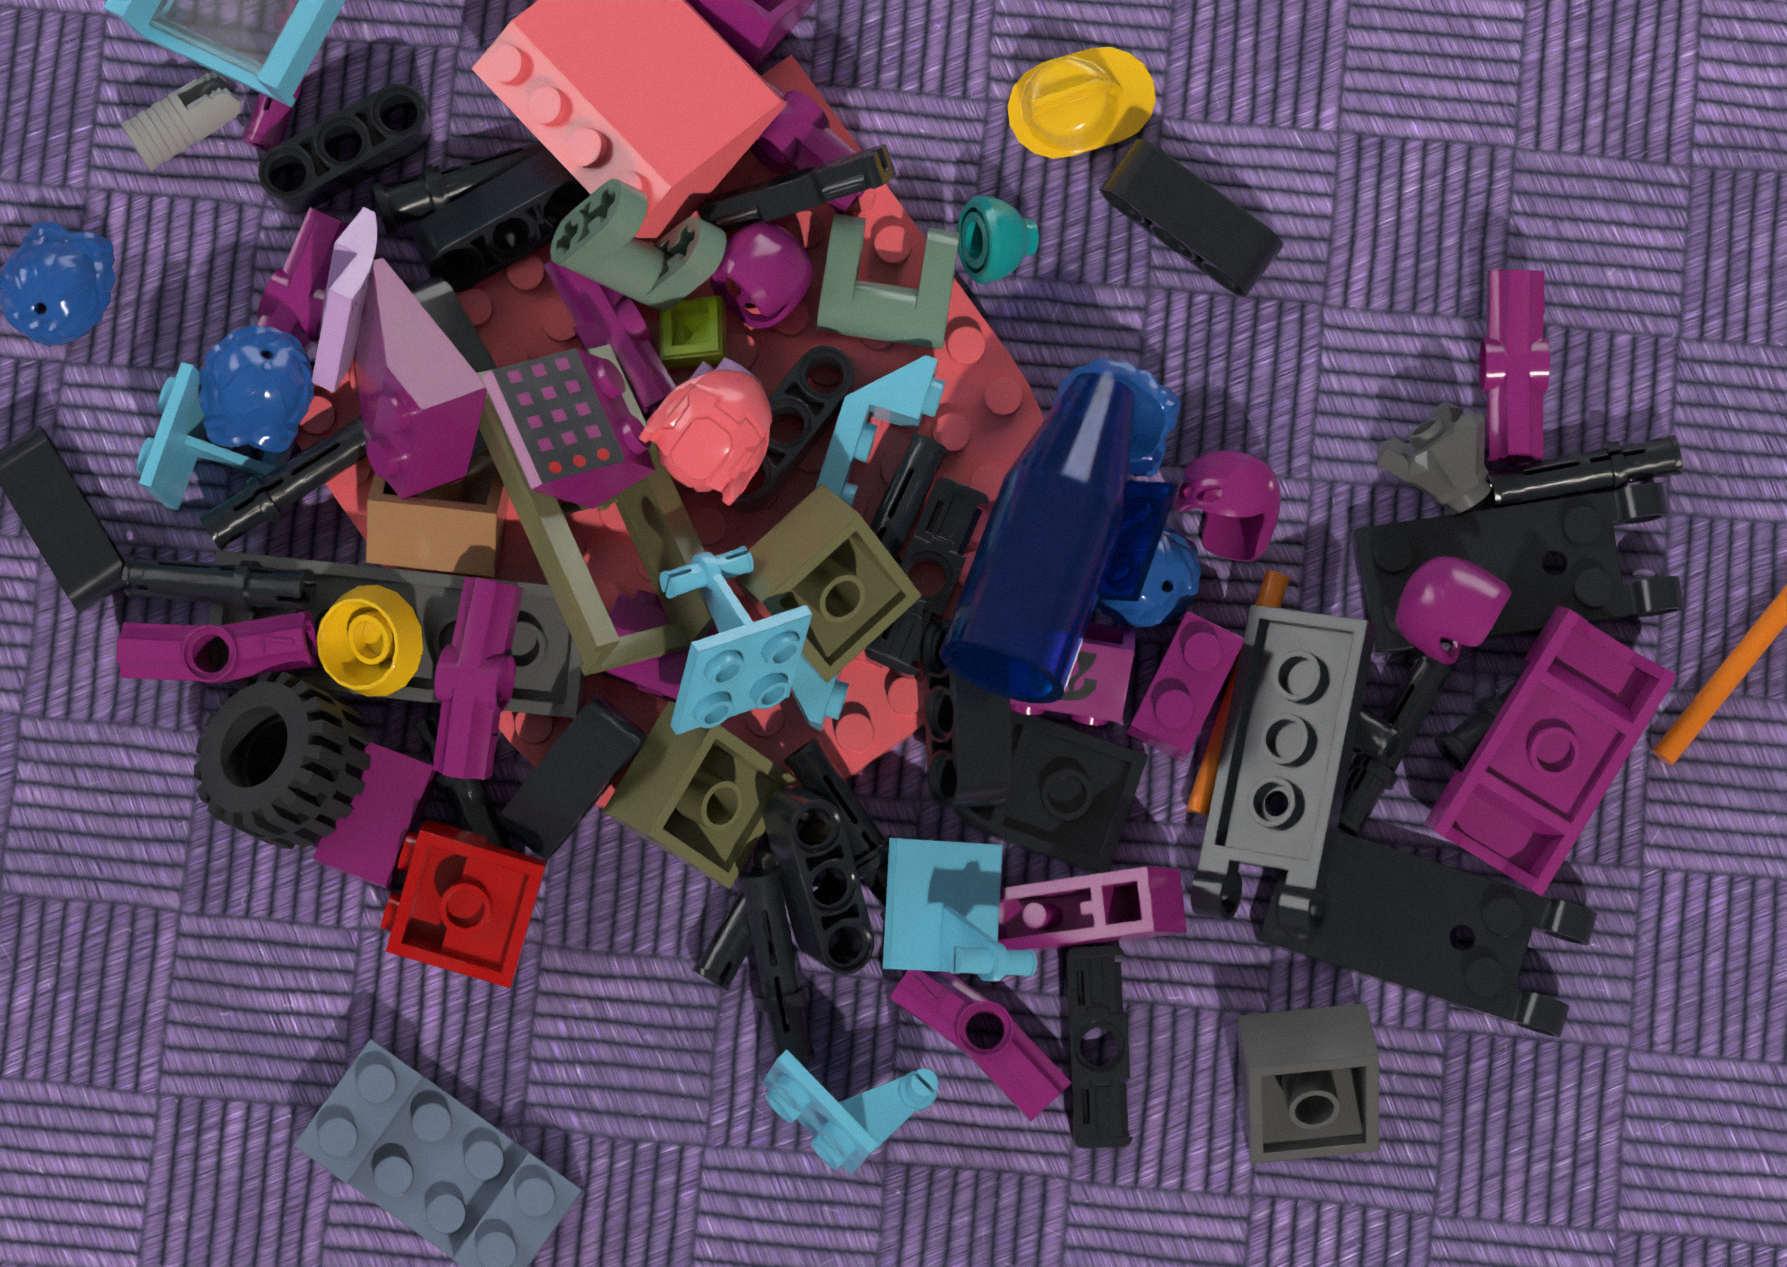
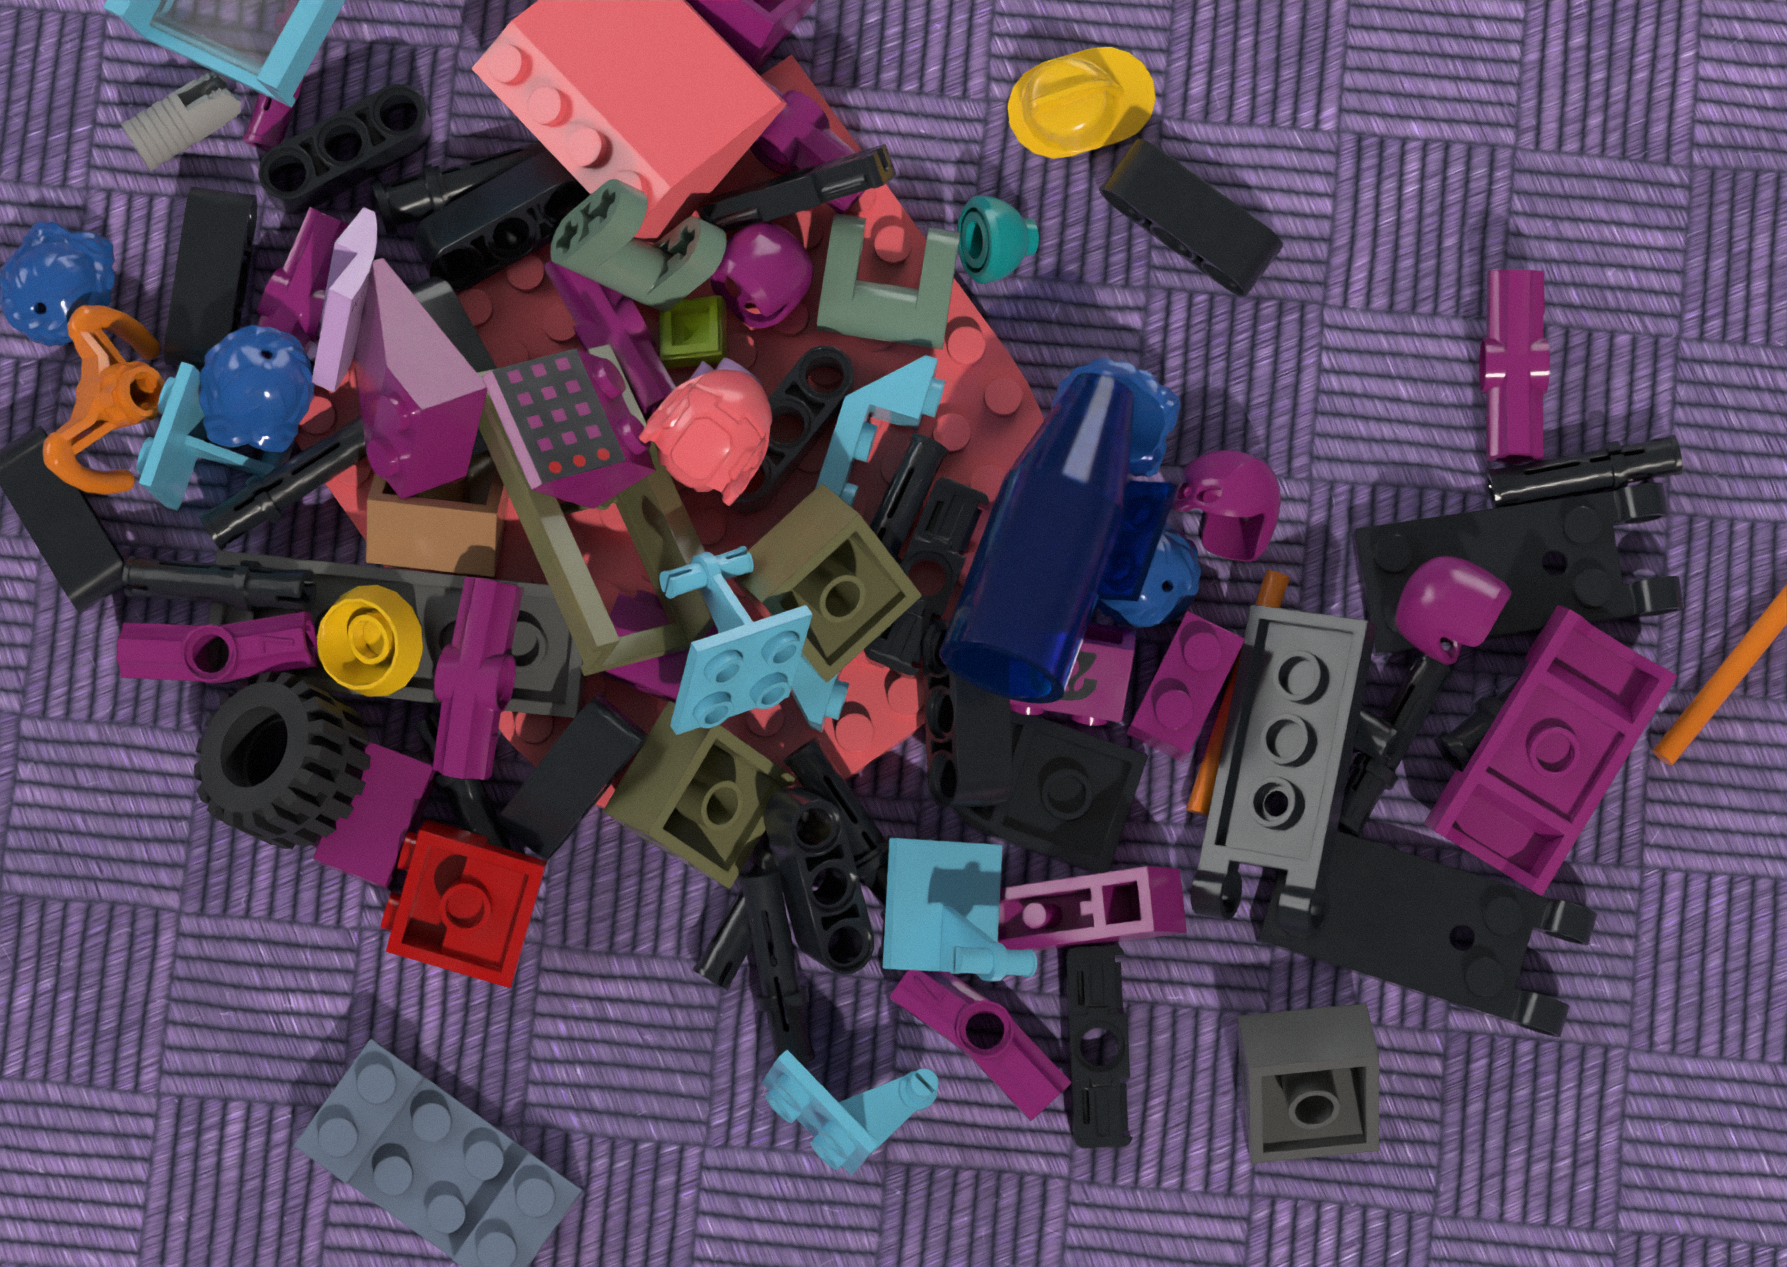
dark grey rock [1377,402,1491,515] -> none
none -> orange piece [43,305,165,495]
none -> black beam [164,187,258,369]

